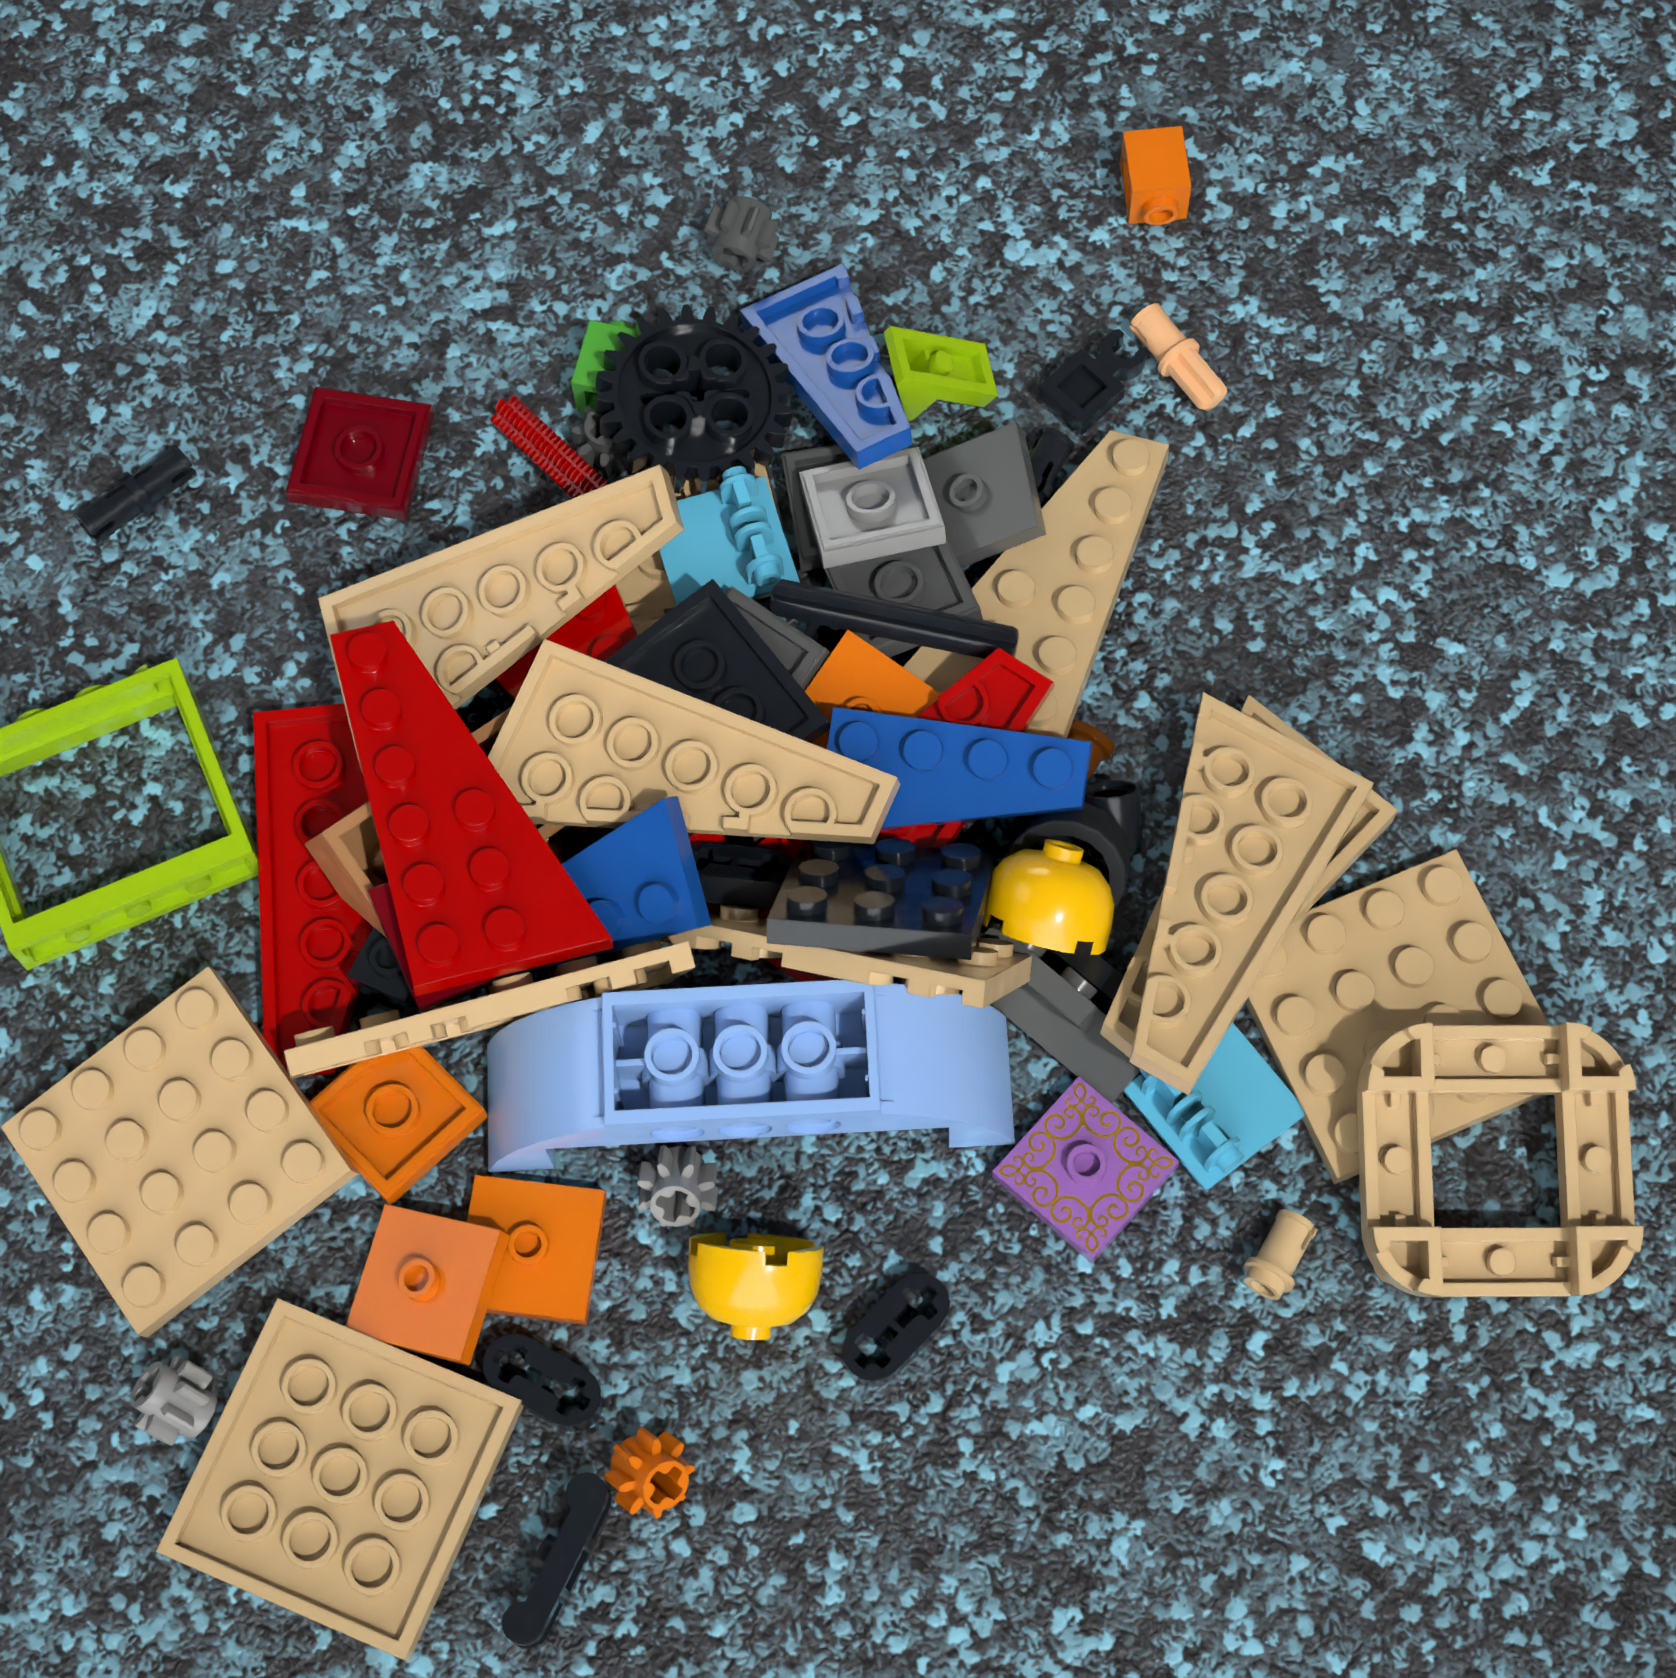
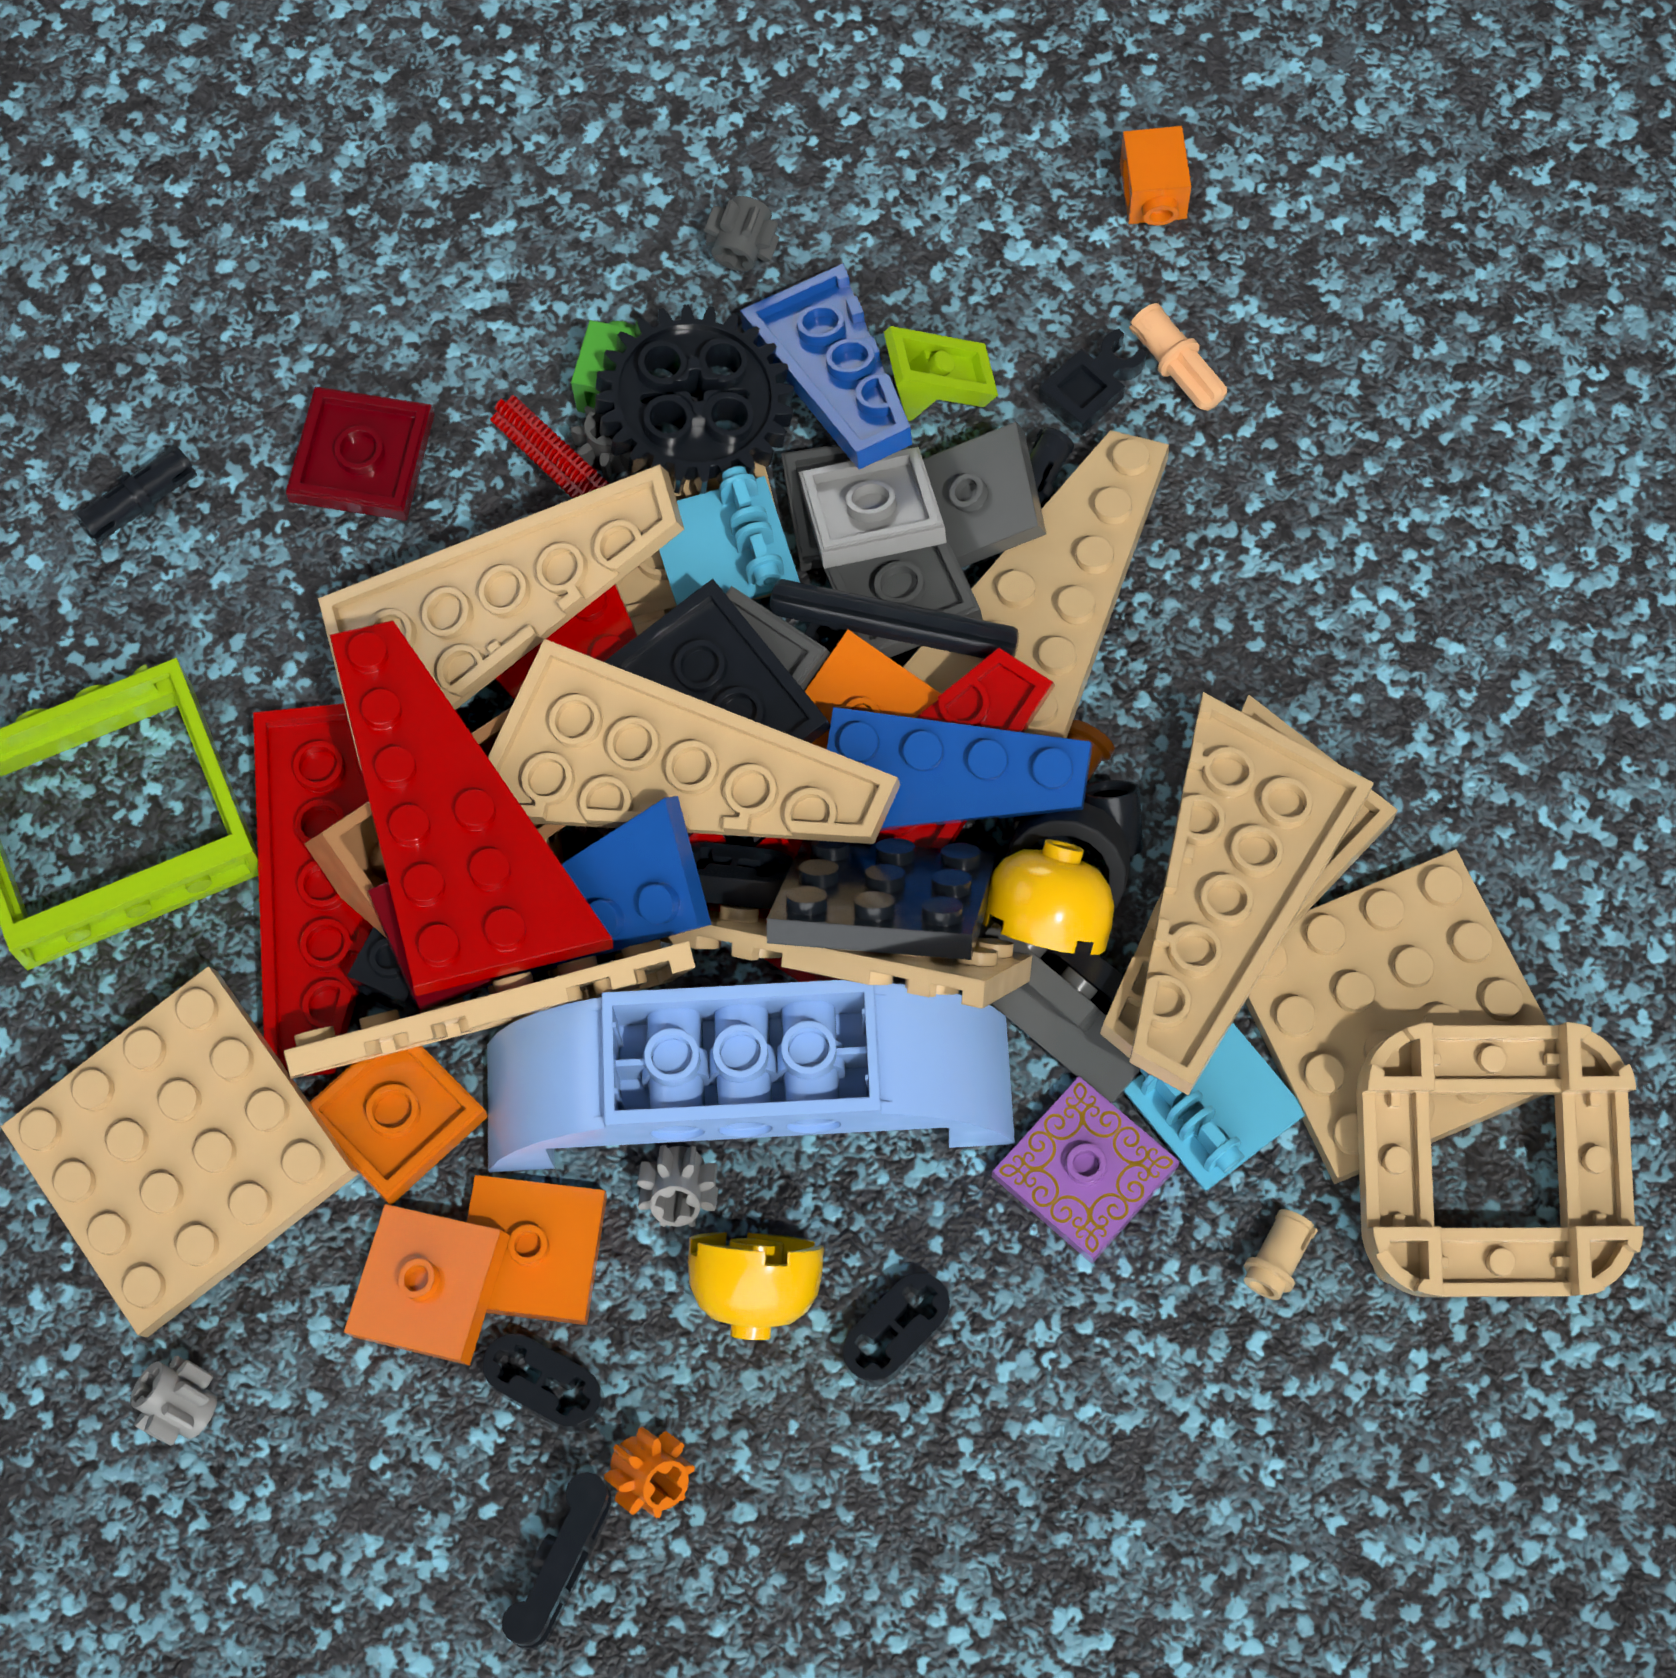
tan plate [156,1298,523,1662] -> none

